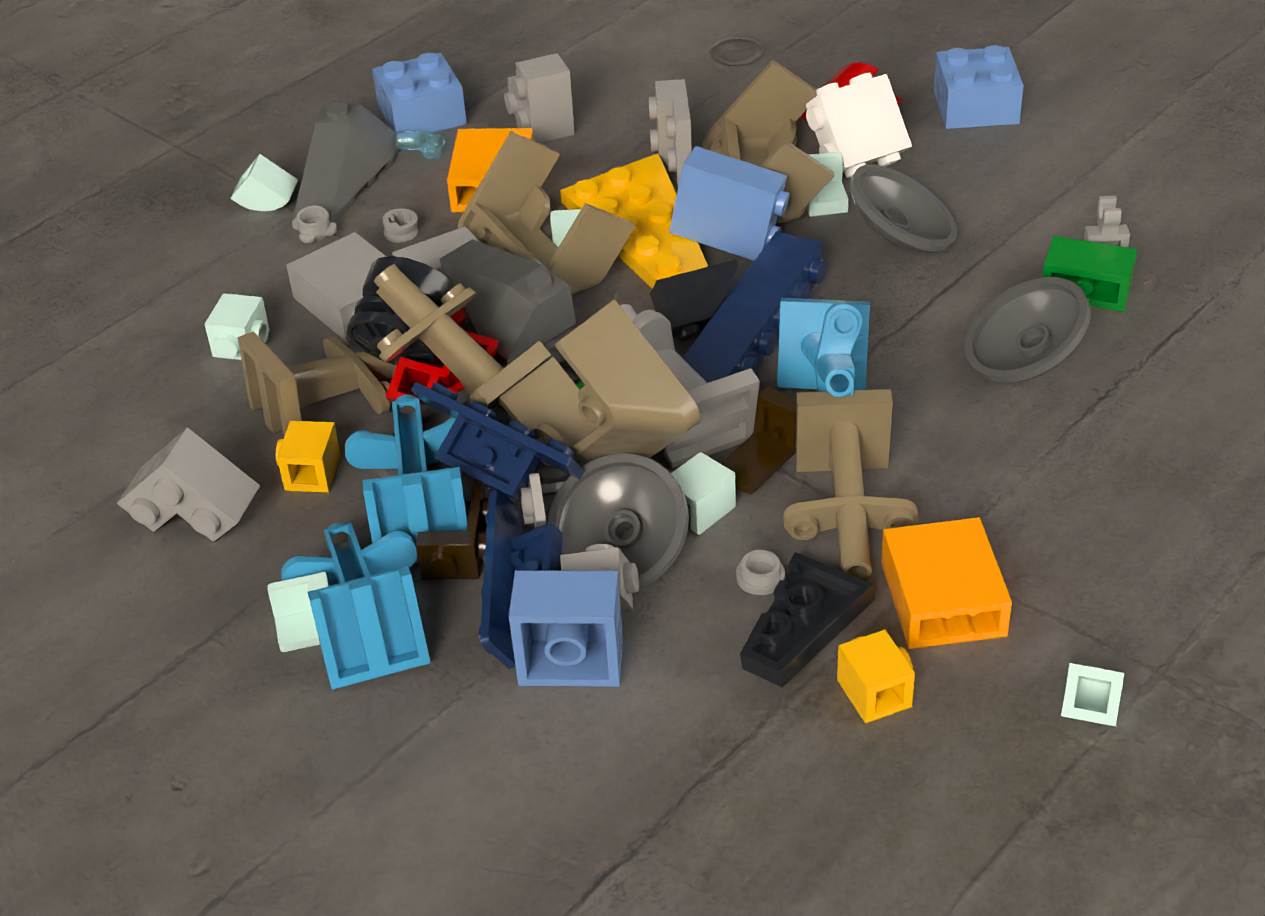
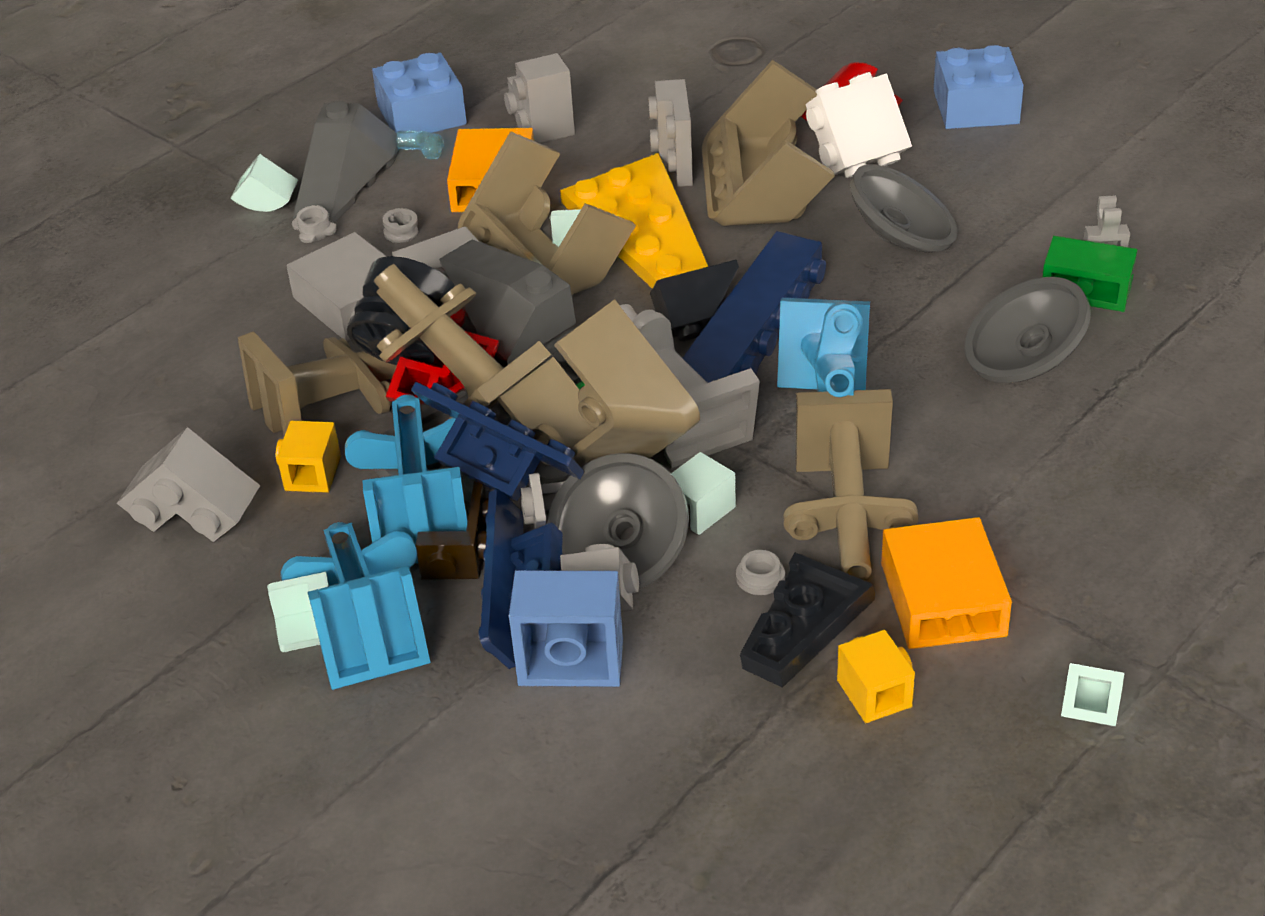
light aqua brick [205,293,270,360] -> none
medium blue brick [669,146,790,261] -> none
dark brown bracket [721,386,796,494] -> none
light aqua panel [806,152,848,217] -> none

